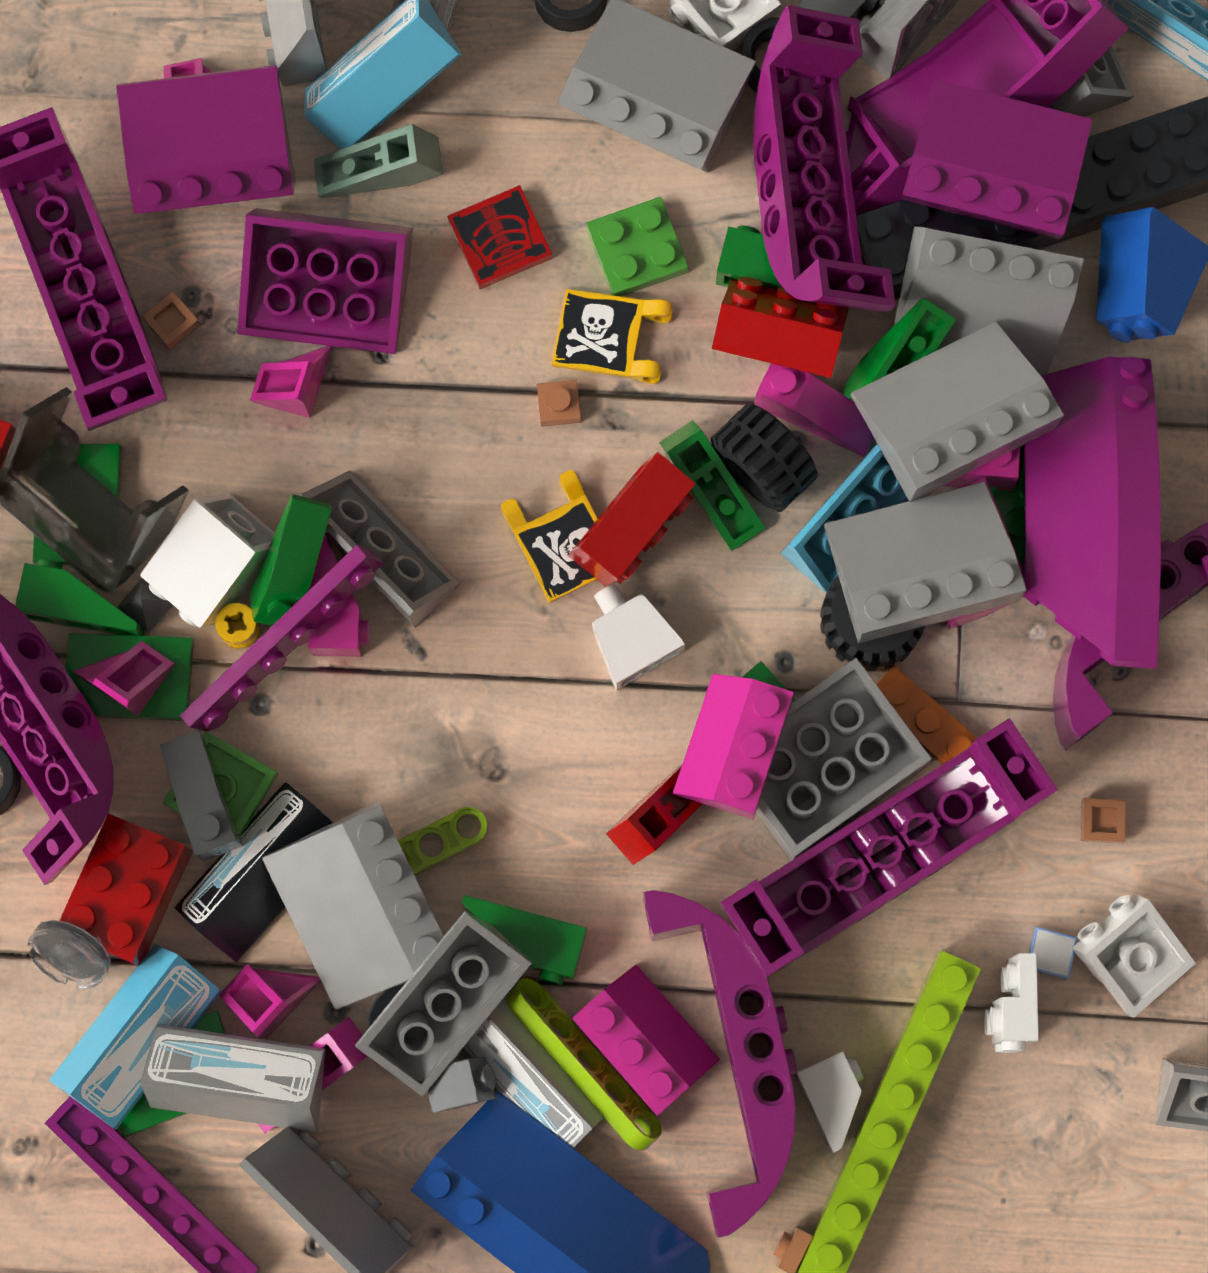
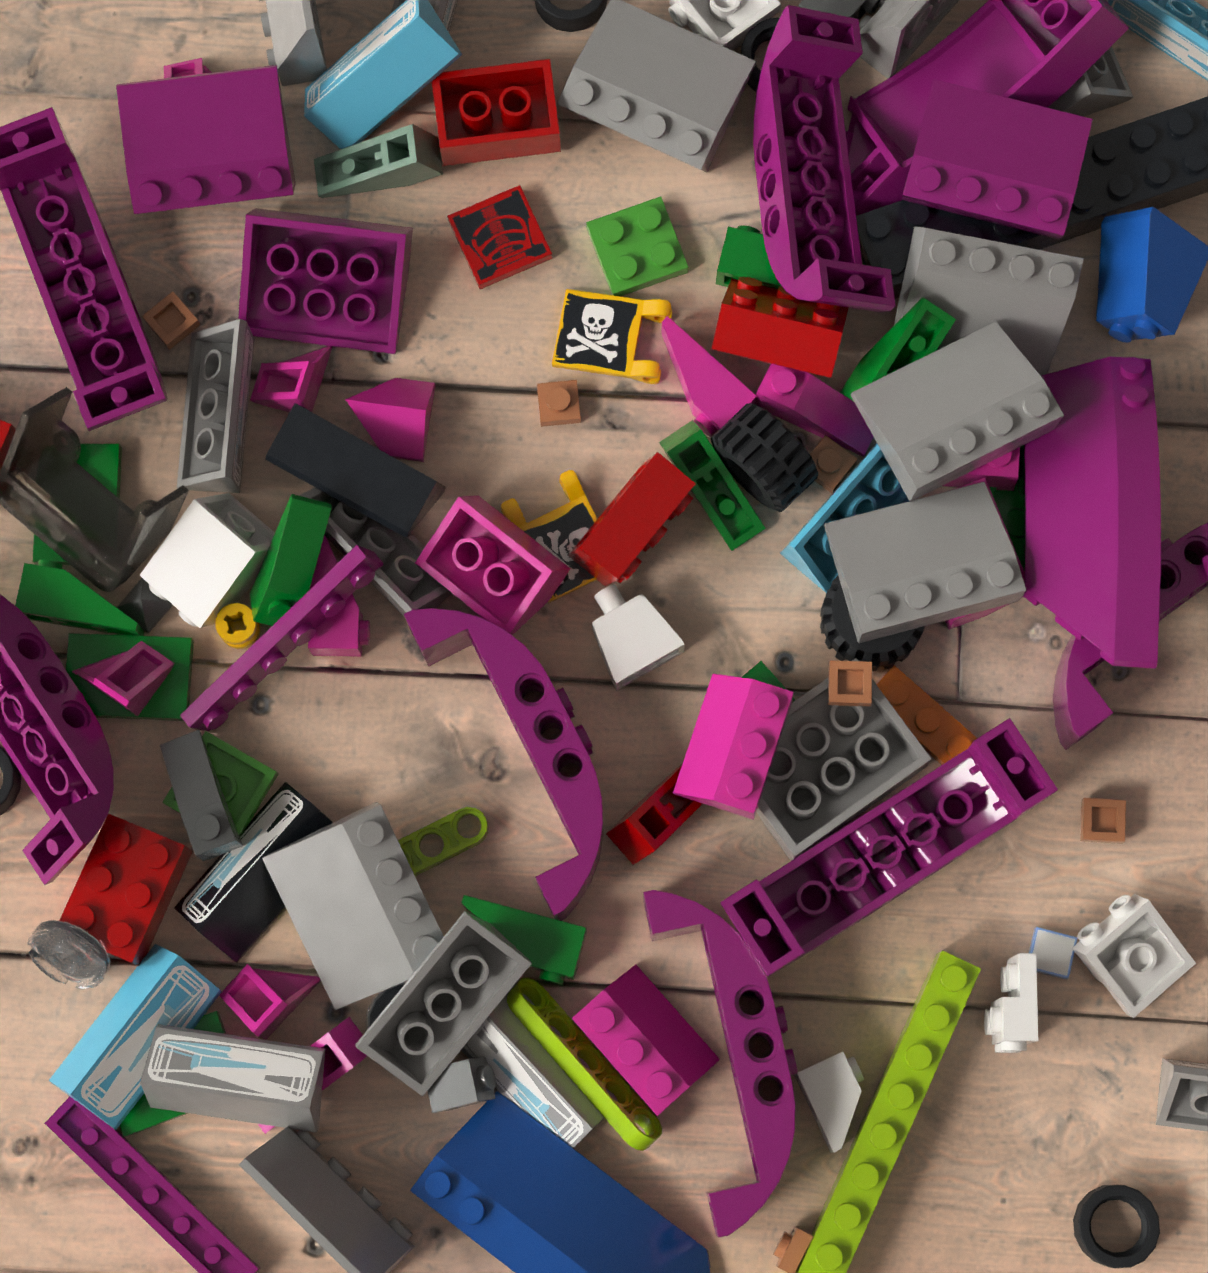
none -> light grey slope [177,319,254,493]
none -> black slope [265,403,446,538]
none -> dark pink slope [345,378,436,462]
none -> magenta slope [404,608,604,921]
none -> dark pink slope [415,495,571,635]
none -> red brick [432,59,561,166]
none -> dark pink slope [661,316,757,437]
none -> nougat plate [810,435,858,494]
none -> nougat plate [828,660,872,706]
none -> black tyre [1073,1185,1160,1268]

